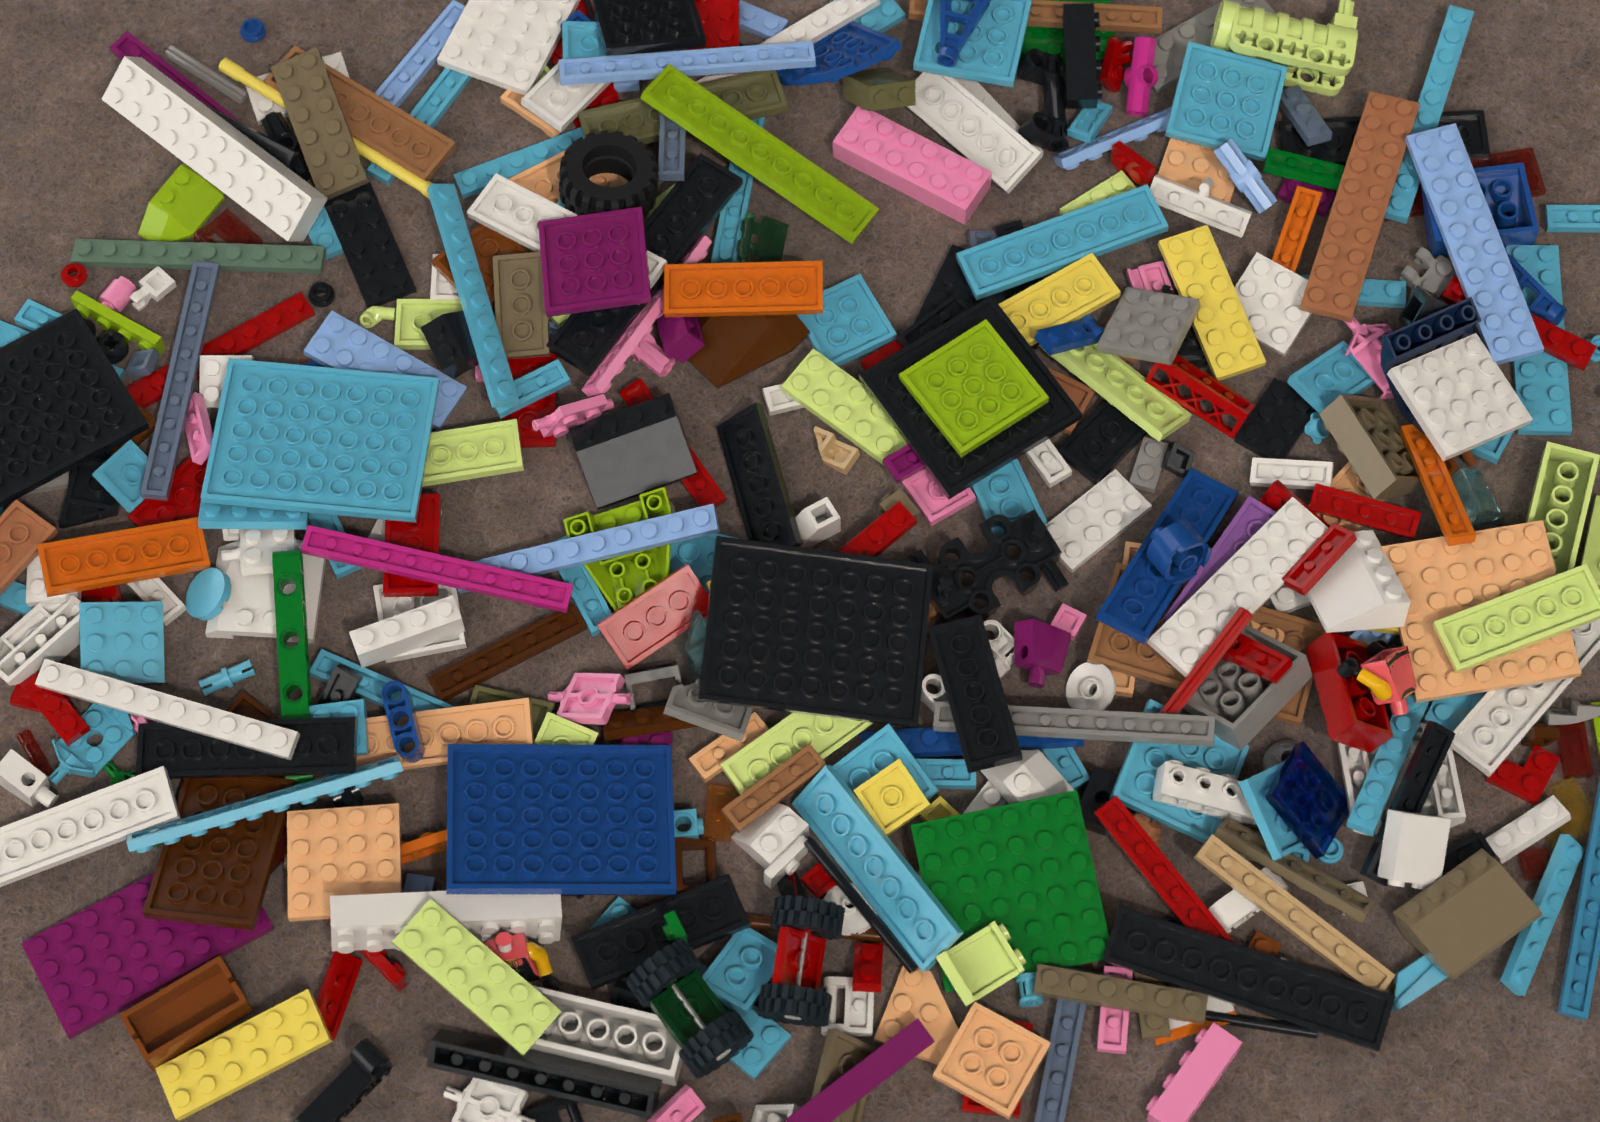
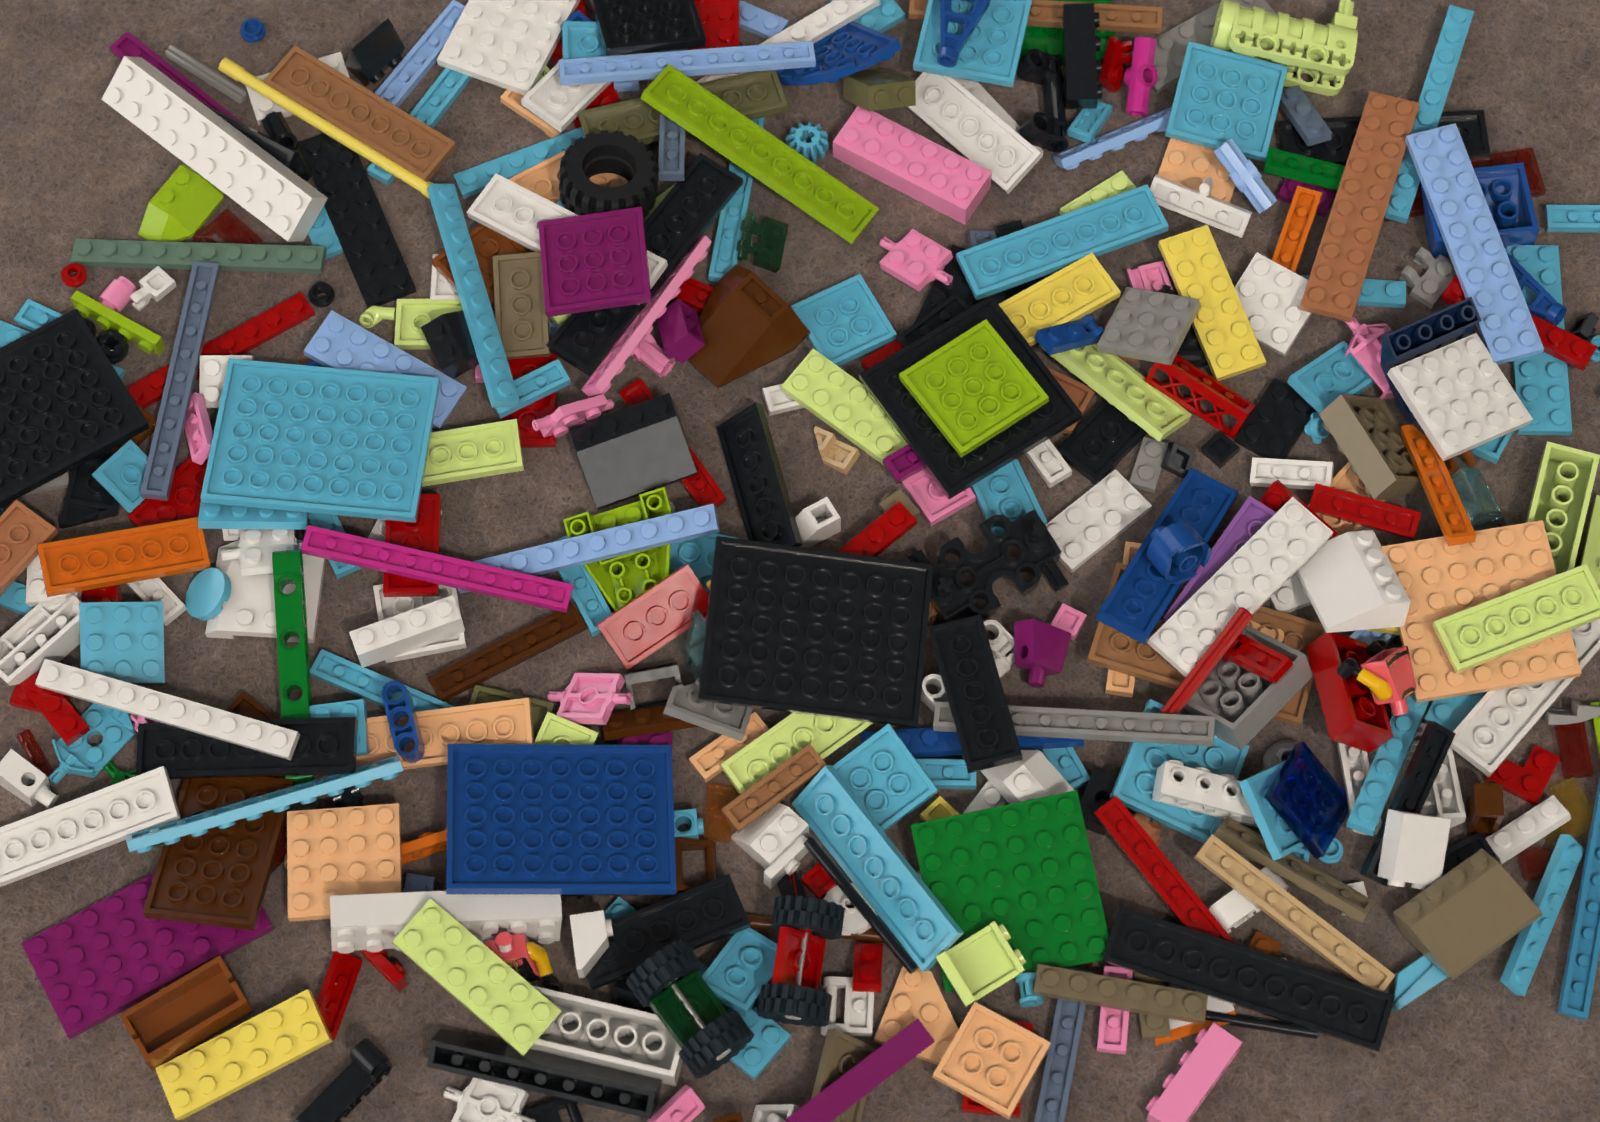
sand blue plate [125,348,159,378] -> none
medium azure pin [198,659,256,696] -> none
dark tan plate [271,47,369,200] -> none
black plate [317,664,363,705] -> none
green plate [662,910,688,944] -> none
orange plate [664,261,823,317] -> none
light yellow plate [853,758,932,836] -> none
white dish [1066,662,1116,710] -> none
red plate [1112,141,1155,188] -> none
red plate [1282,523,1357,596] -> none
black tile [1398,285,1450,327] -> none
reddish brown plate [1521,724,1560,747] -> none
none -> black slope [345,18,405,87]
none -> white slope [570,910,613,978]
none -> medium azure gear [786,121,829,164]
none -> bright pink plate [879,229,953,292]
none -> black plate [1201,430,1240,468]
none -> reddish brown brick [1466,780,1504,835]
none -> black plate [1569,312,1599,340]

